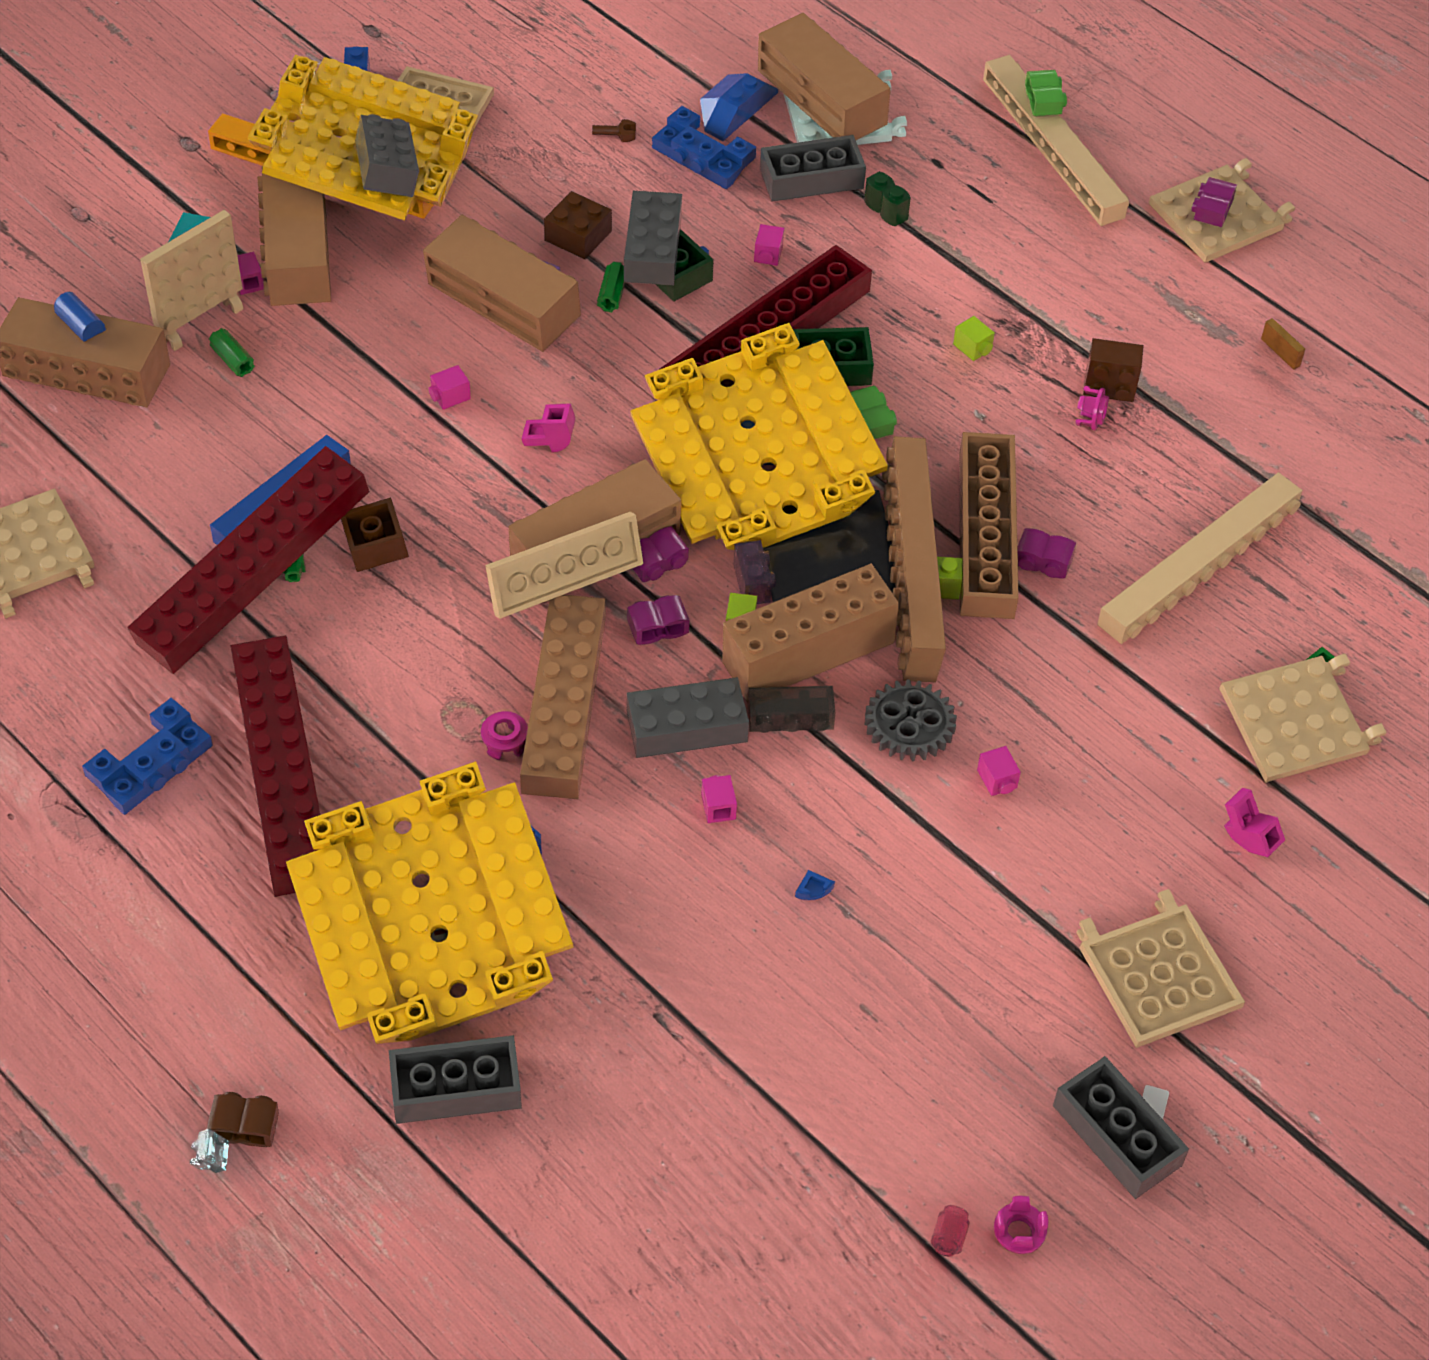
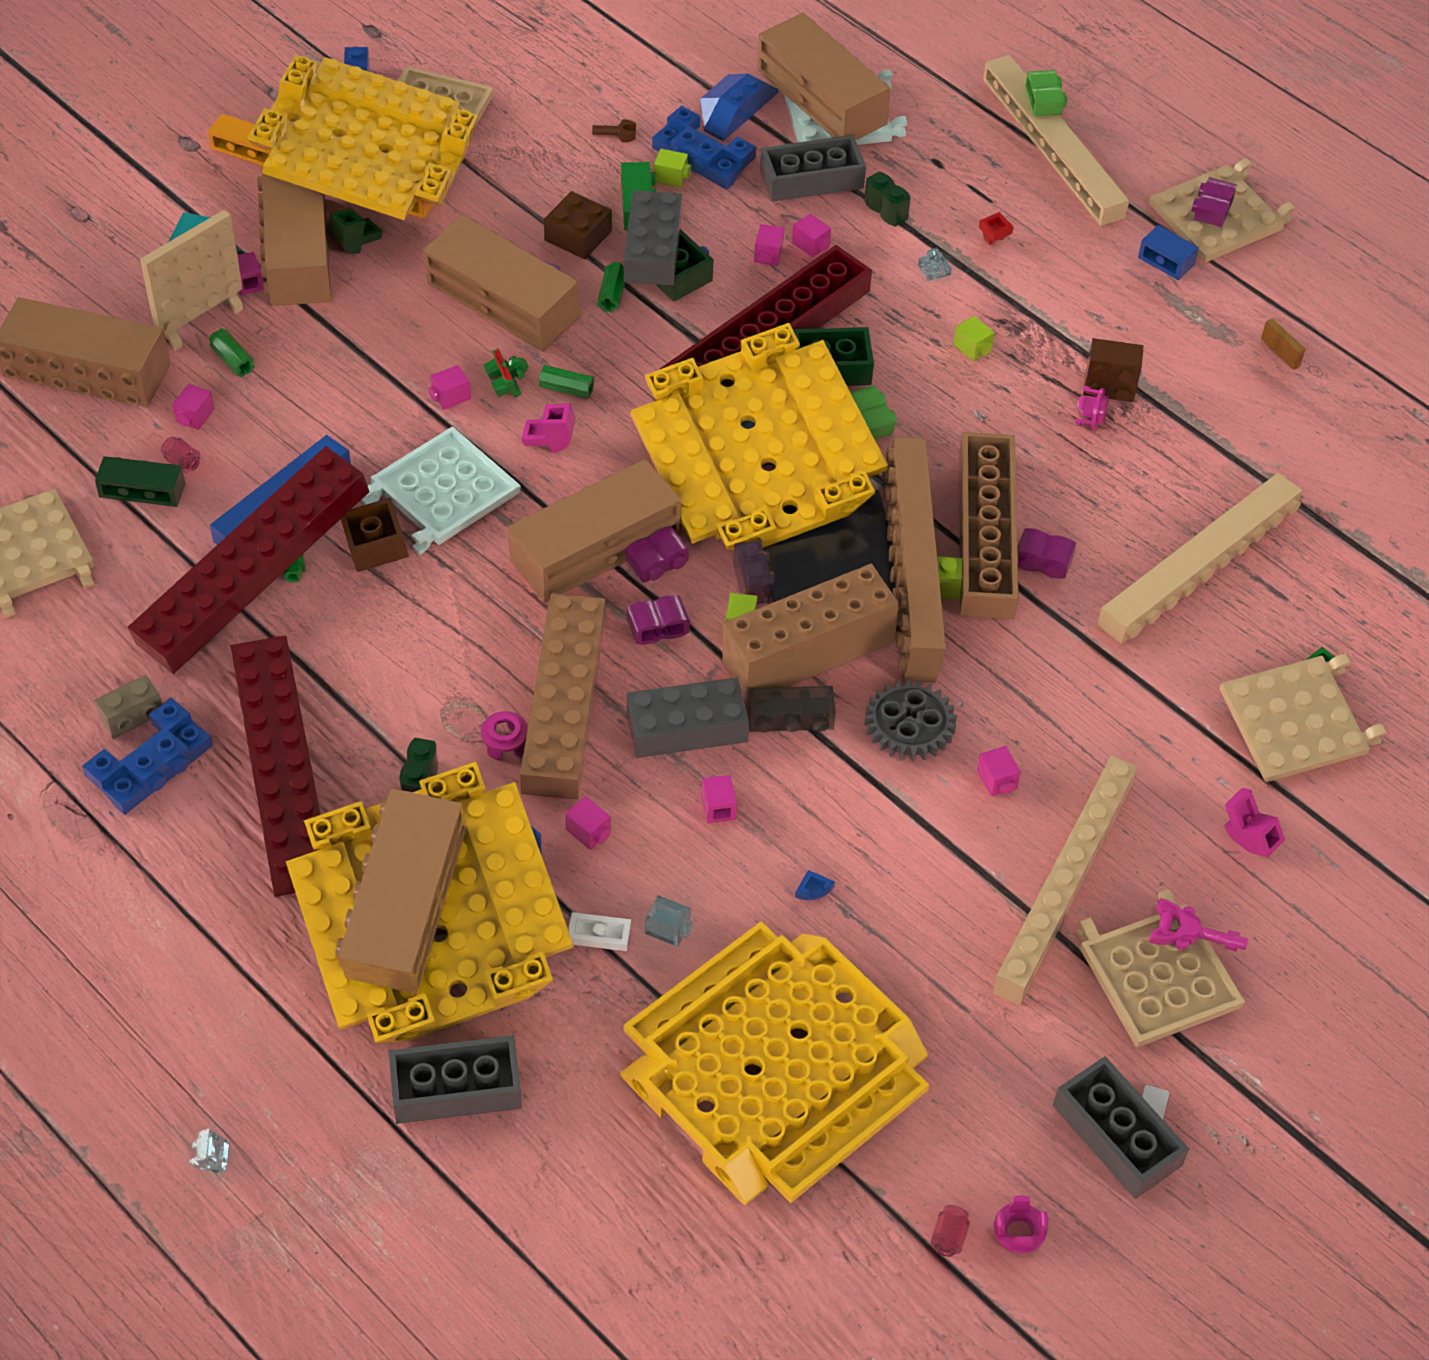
blue brick [54,292,106,342] -> none
reddish brown brick [207,1092,279,1147] -> none
dark grey brick [355,114,419,197] -> none
tan plate [485,512,643,619] -> none
none -> dark tan brick [94,675,162,739]
none -> dark green brick [95,456,185,507]
none -> clear pink brick [161,437,200,473]
none -> dark pink brick [172,383,214,430]
none -> dark green brick [328,207,382,254]
none -> medium nougat brick [335,788,467,994]
none -> light aqua plate [362,426,521,555]
none -> dark green brick [399,738,438,792]
none -> green hips [483,348,528,398]
none -> green axle [539,365,594,399]
none -> dark pink brick [565,796,611,850]
none -> white plate [568,912,631,951]
none -> yellow slope [620,921,929,1206]
none -> green brick [621,162,656,231]
none -> clear light blue brick [645,895,693,947]
none -> lime brick [654,149,691,188]
none -> dark pink brick [792,213,831,258]
none -> clear light blue tile [918,248,951,281]
none -> red tile [979,212,1014,245]
none -> tan brick [993,755,1138,1006]
none -> blue brick [1138,225,1199,280]
none -> dark pink piece [1149,898,1248,951]

